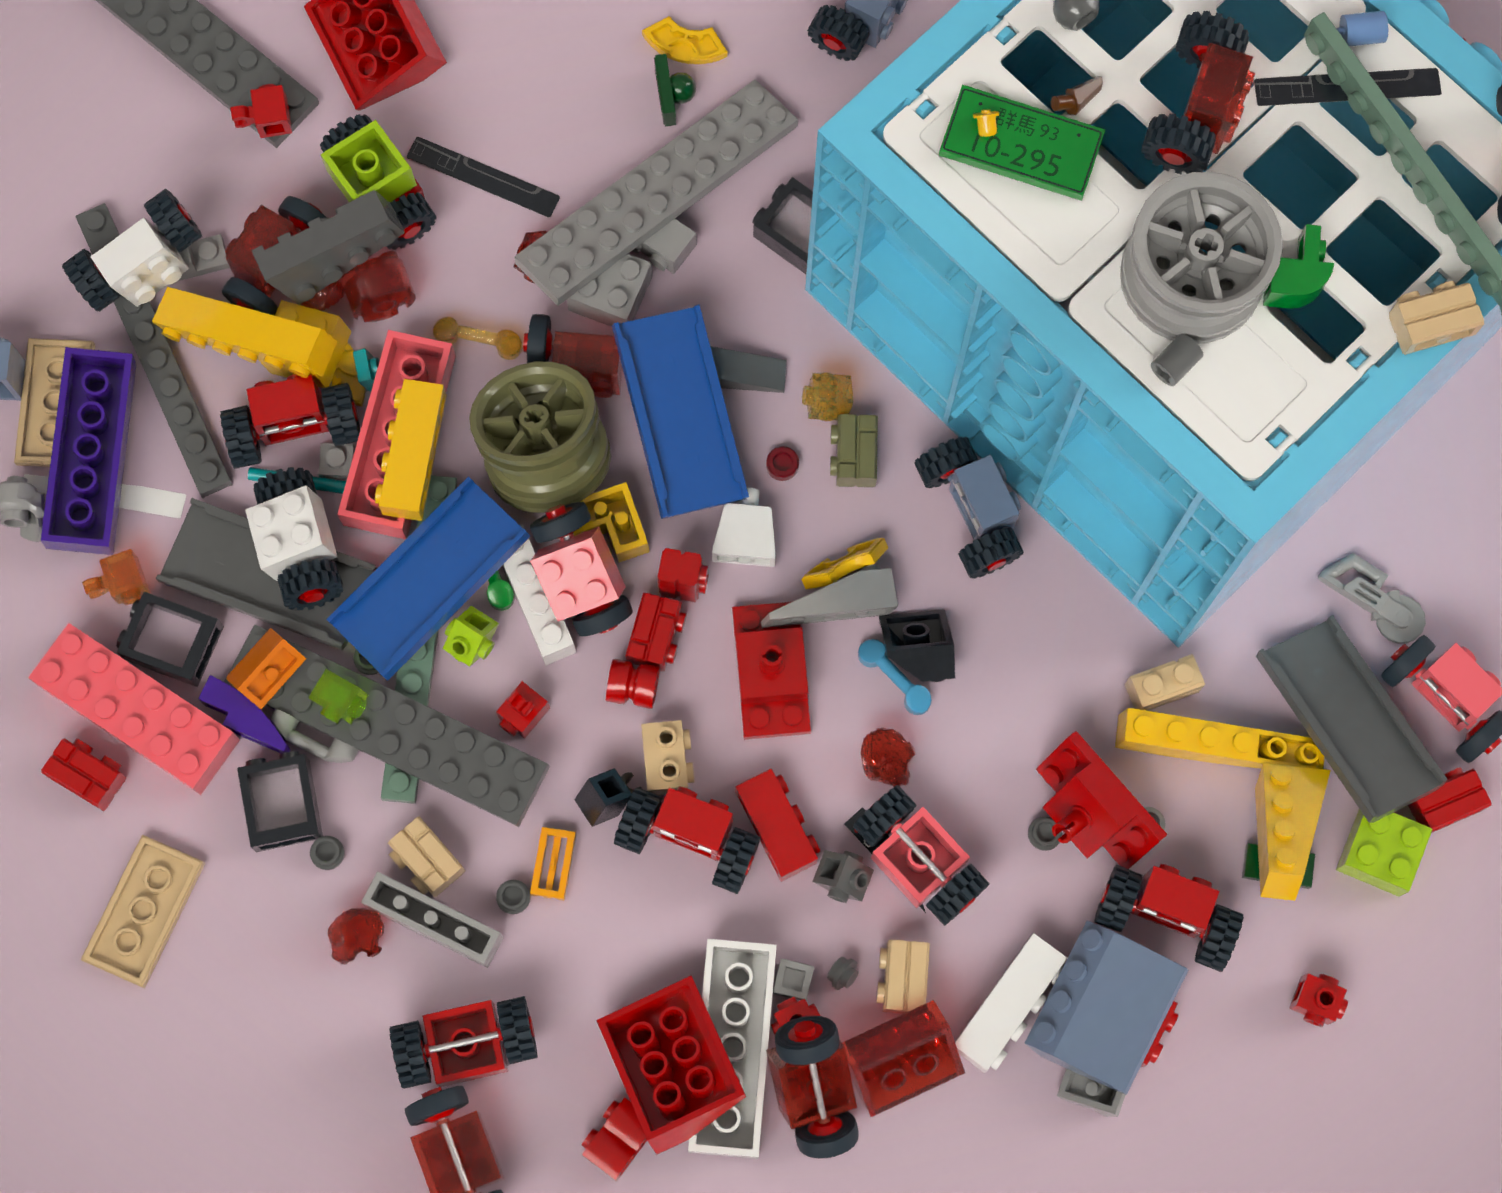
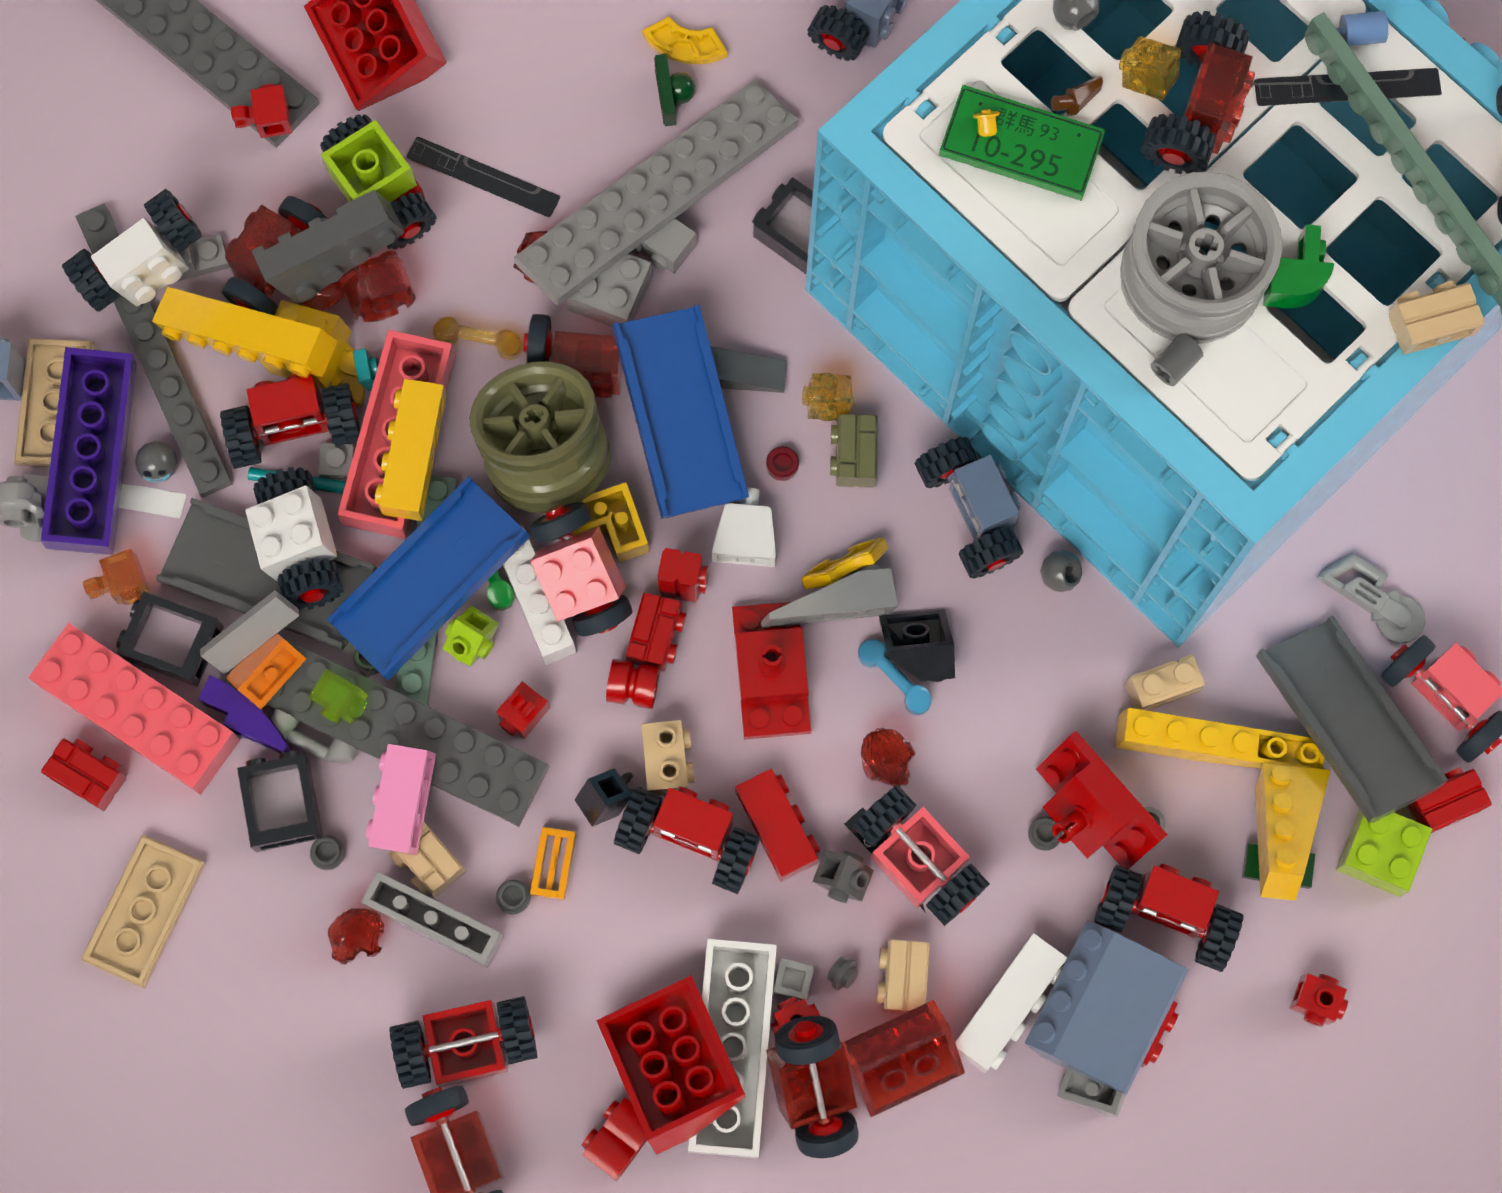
none -> dark grey piece [135,441,178,483]
none -> light grey tile [200,590,299,675]
none -> bright pink brick [366,744,436,855]
none -> dark grey piece [1040,550,1082,592]
none -> clear yellow brick [1119,36,1181,101]

